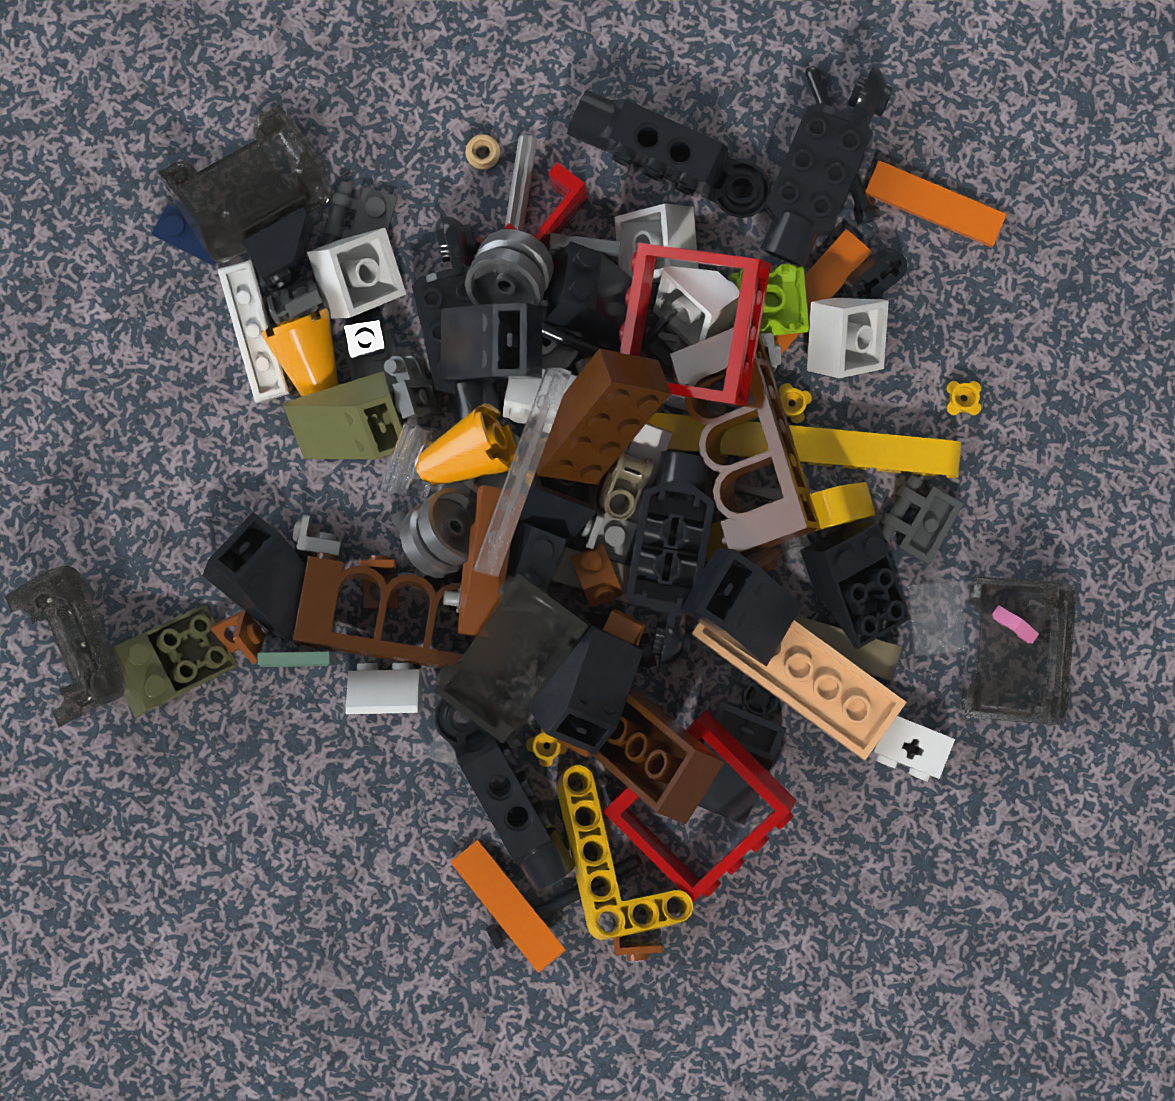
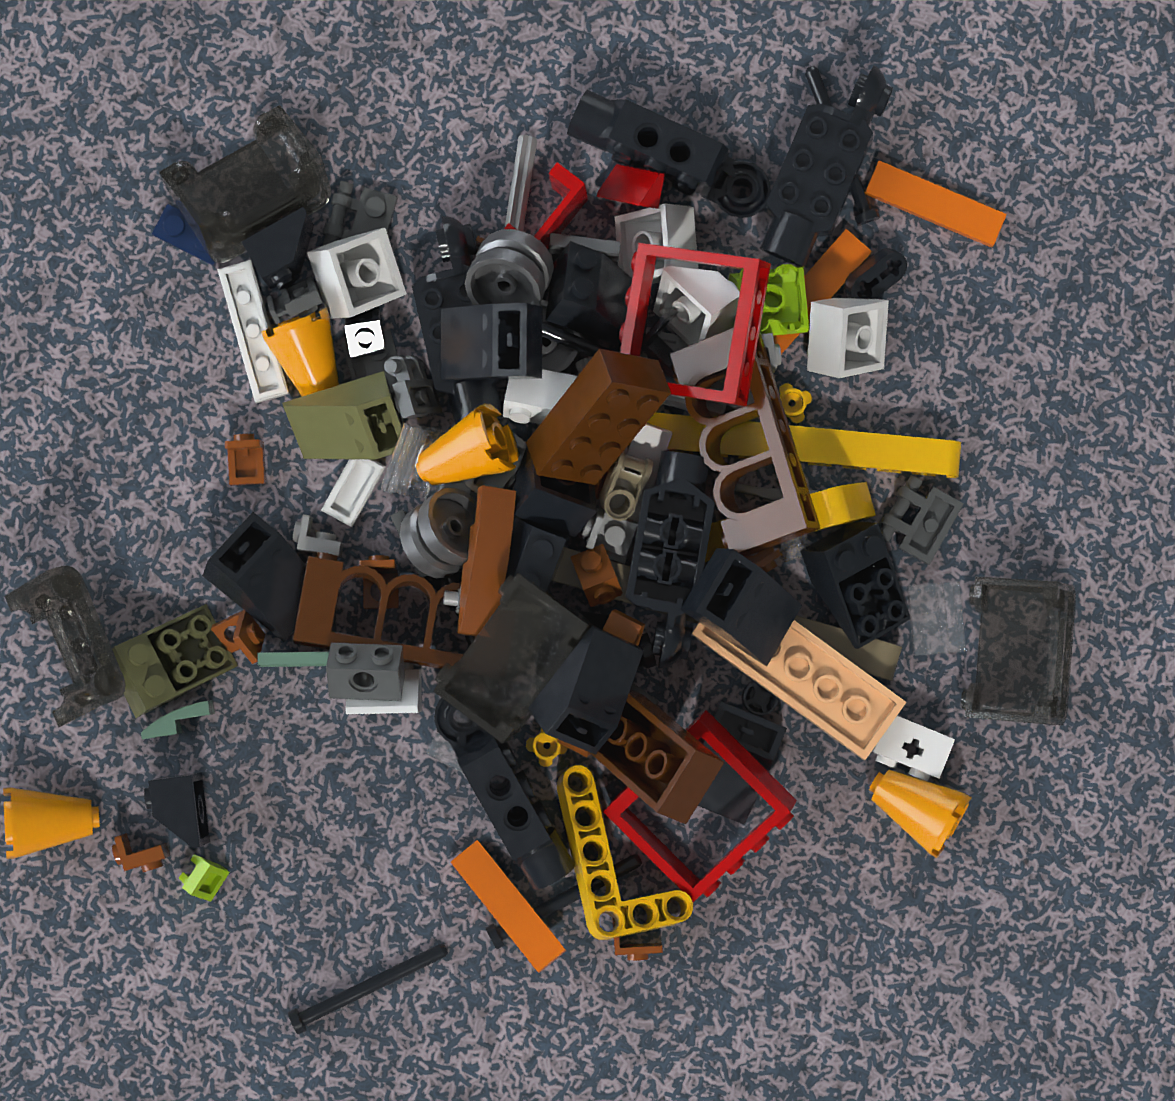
tan plate [465,134,500,170] -> none
clear tile [474,367,571,577] -> none
yellow plate [946,381,981,416] -> none
bright pink tile [992,605,1039,644] -> none
none -> light orange cone [3,787,100,859]
none -> dark orange bracket [112,833,170,872]
none -> sand green slope [141,700,215,739]
none -> black slope [144,772,210,848]
none -> lime tile [179,854,230,902]
none -> dark orange bracket [225,434,266,486]
none -> black bar [288,944,448,1035]
none -> white tile [321,459,386,527]
none -> dark grey brick [326,643,405,701]
none -> red slope [596,164,665,209]
none -> light orange cone [869,769,972,858]

